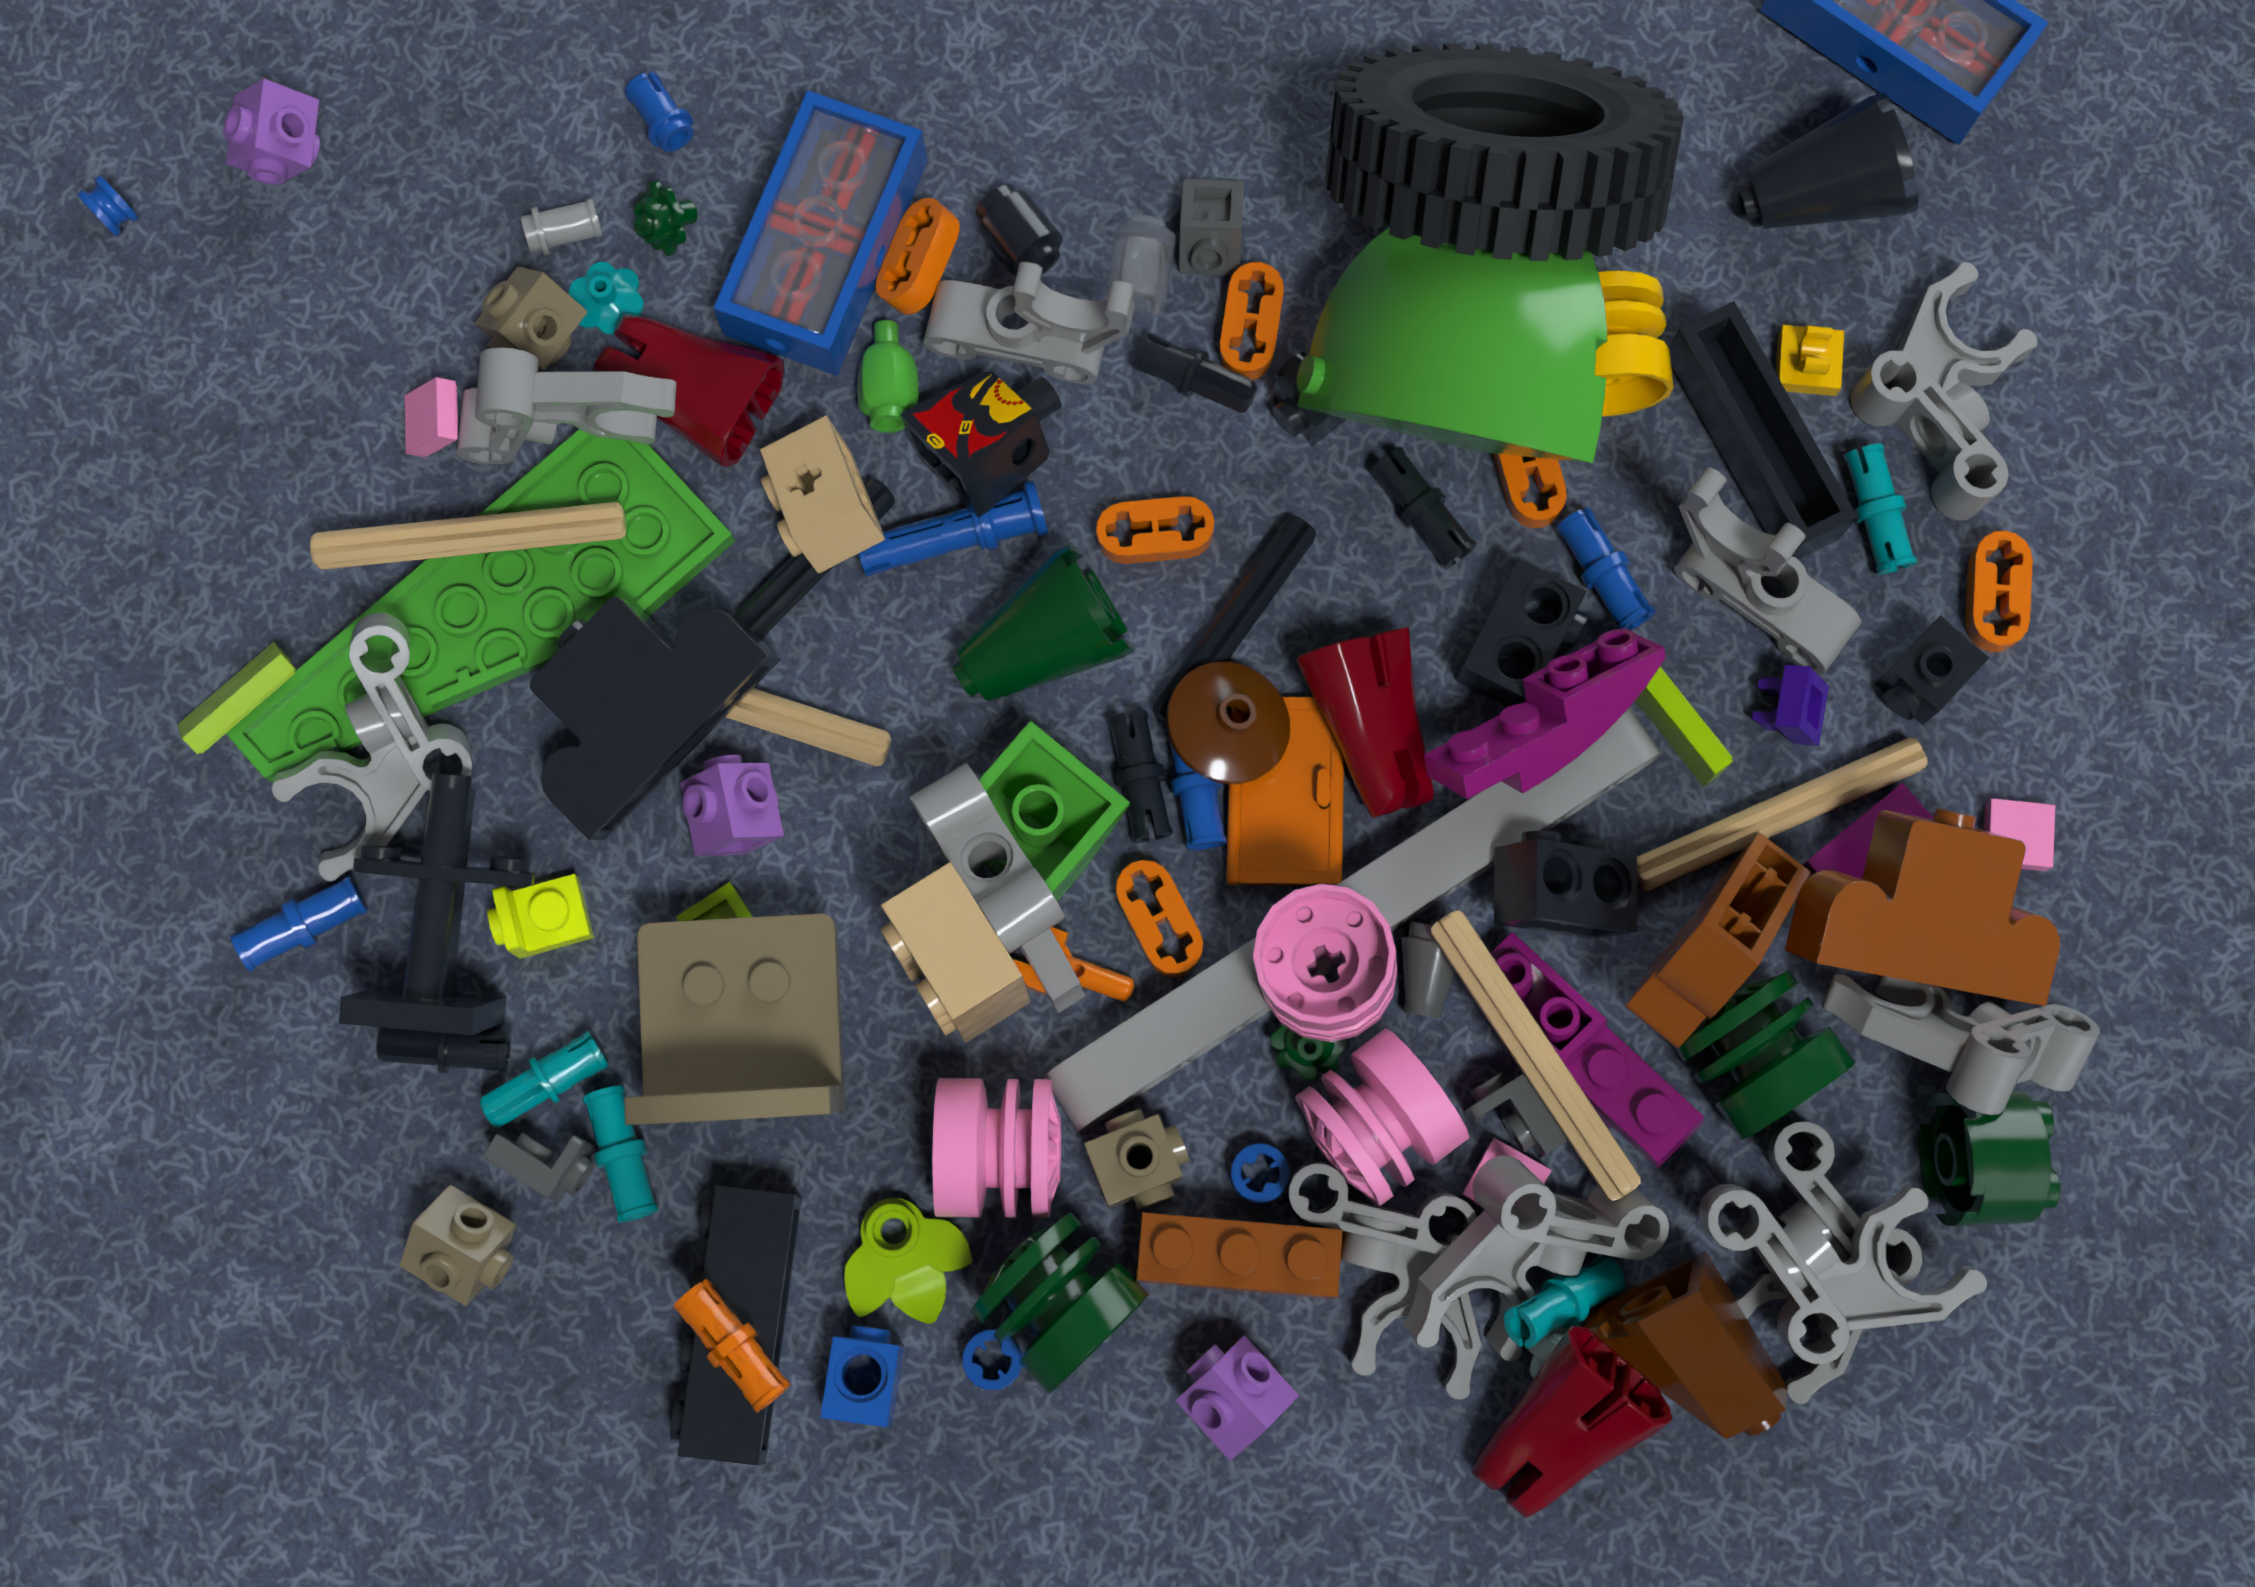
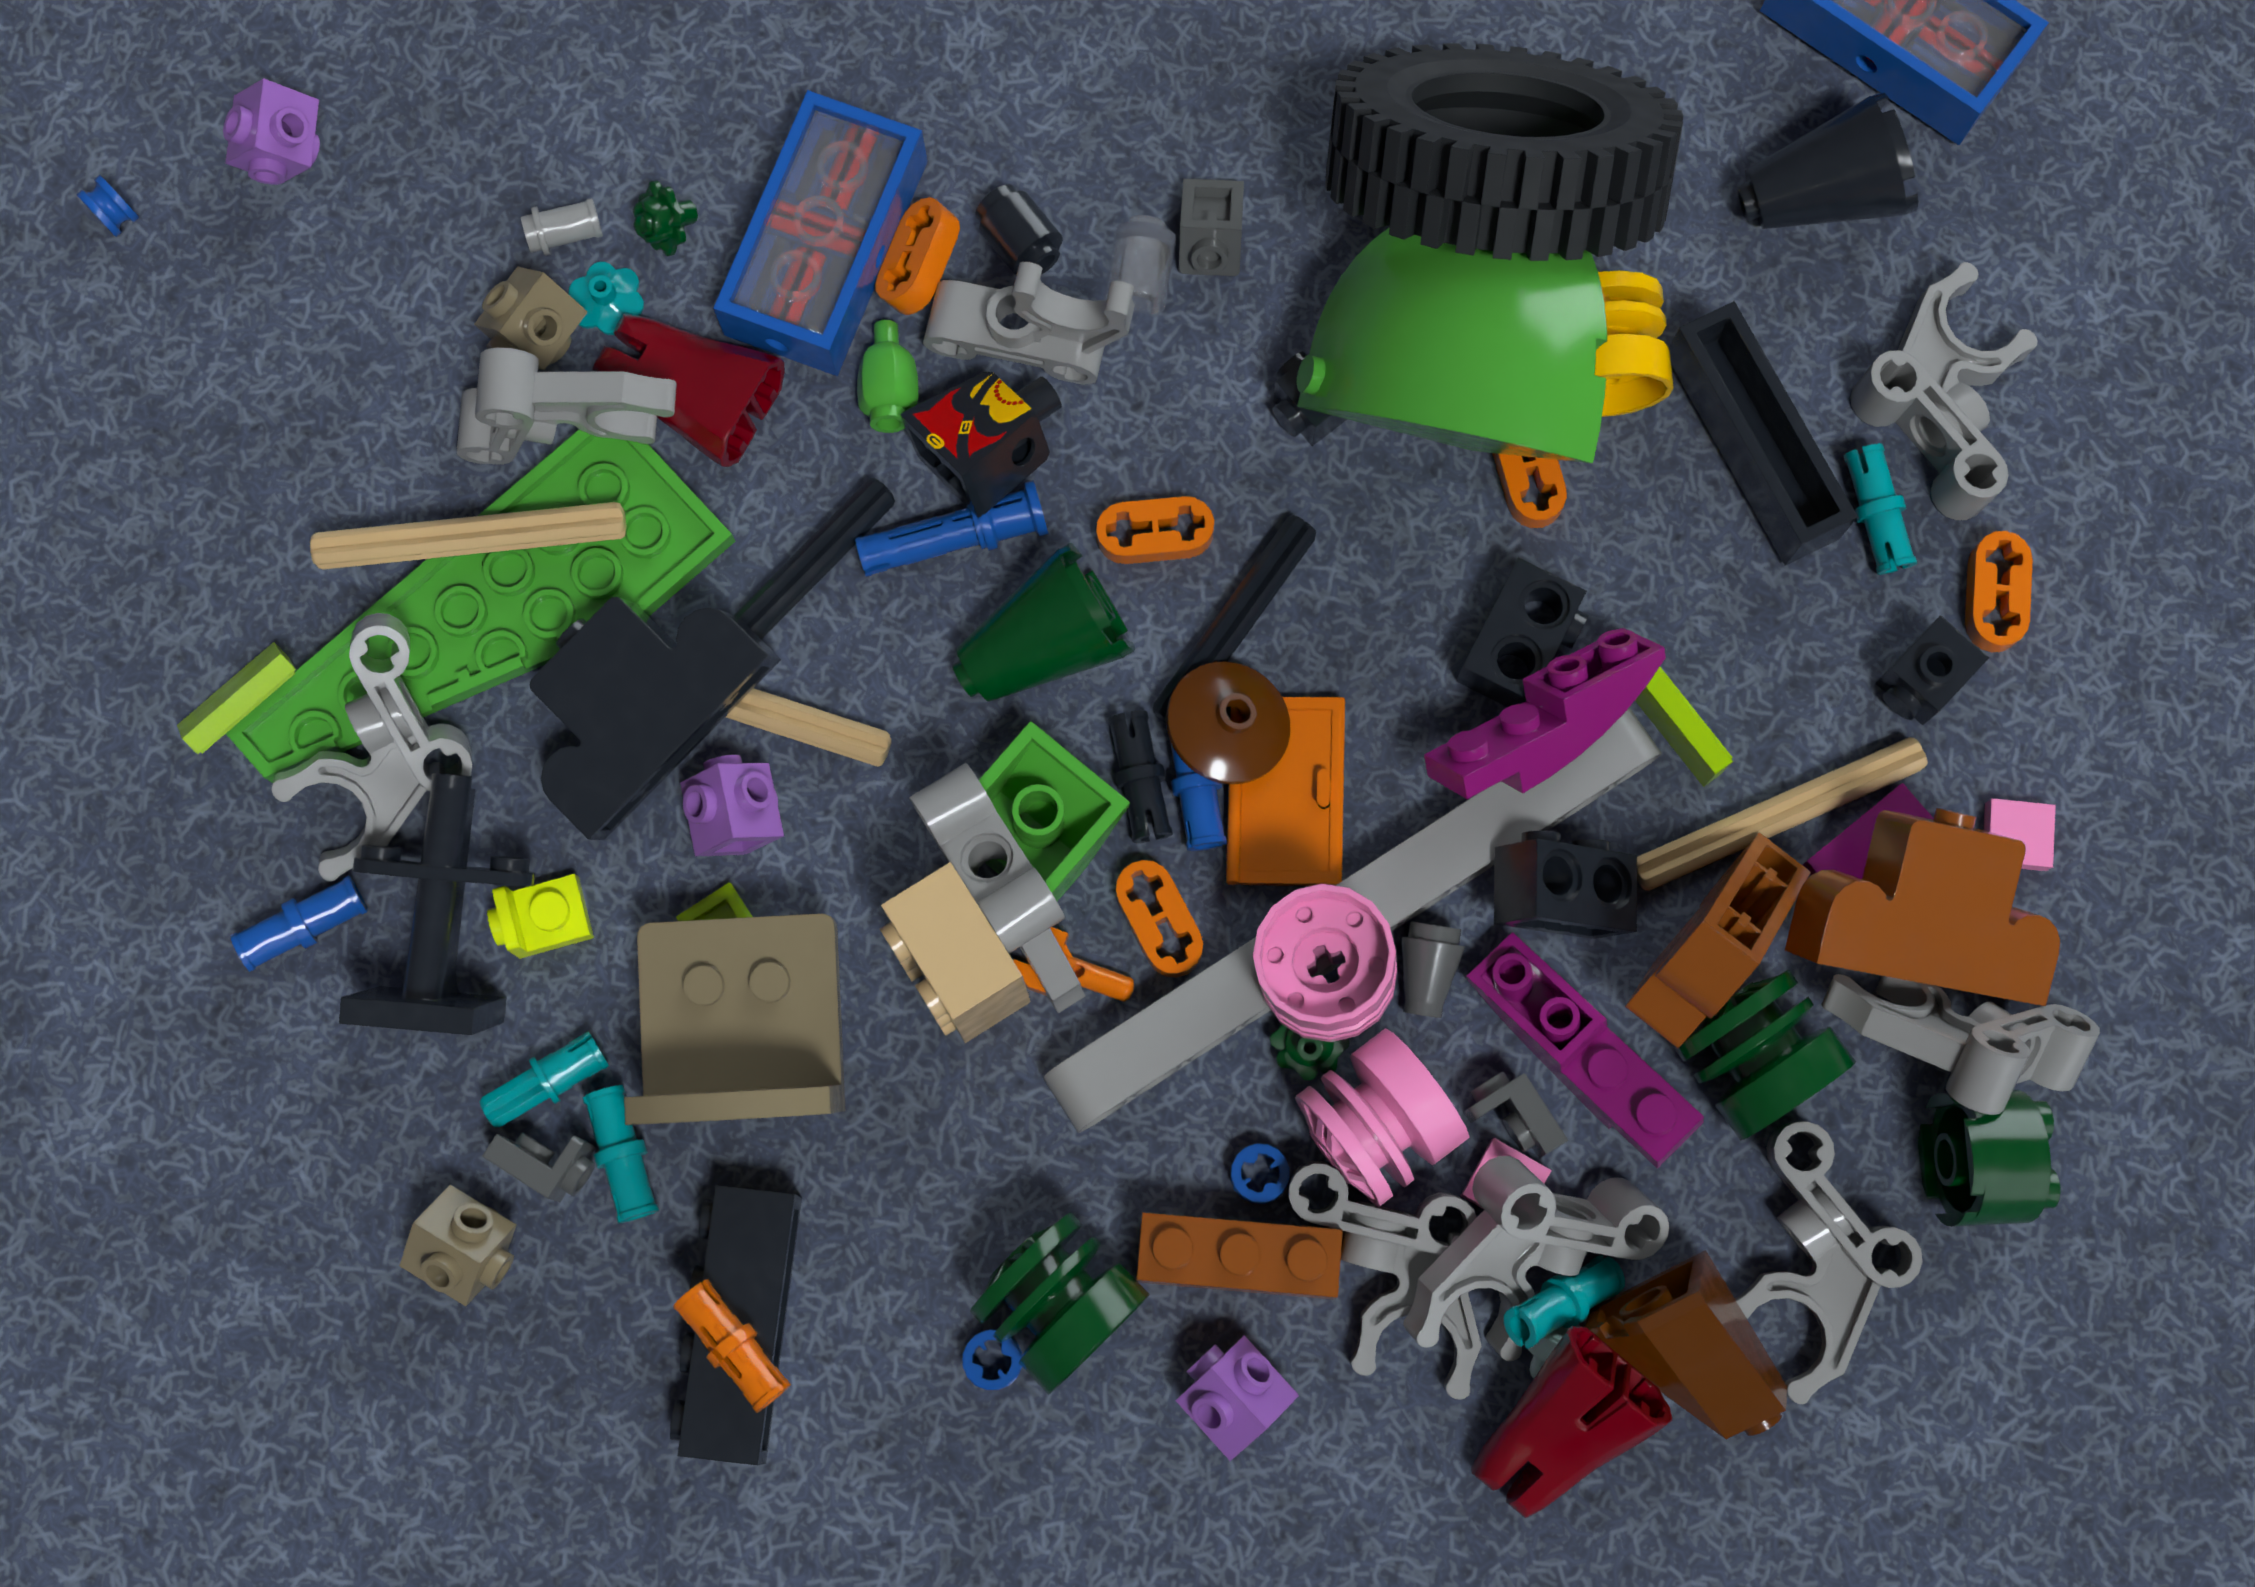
black axle [376,1028,511,1073] -> none
bright pink tile [404,377,458,457] -> none
blue pin [624,72,694,152] -> none
tan brick [760,415,885,574] -> none
blue brick [820,1325,905,1427] -> none
lime plate [844,1198,973,1324] -> none
bright pink wheel [932,1078,1061,1218] -> none
dark tan brick [1084,1109,1190,1210] -> none
black axle [1134,333,1257,413] -> none
orange beam [1219,262,1284,380] -> none
dark red piece [1297,627,1434,818] -> none
black pin [1370,447,1477,569] -> none
tan axle [1430,910,1641,1201] -> none
blue pin [1556,507,1656,631] -> none
light grey piece [1674,467,1861,675] -> none
light grey piece [1699,1184,1987,1364] -> none
dark purple tile [1752,665,1829,746] -> none
yellow tile [1776,325,1844,396] -> none

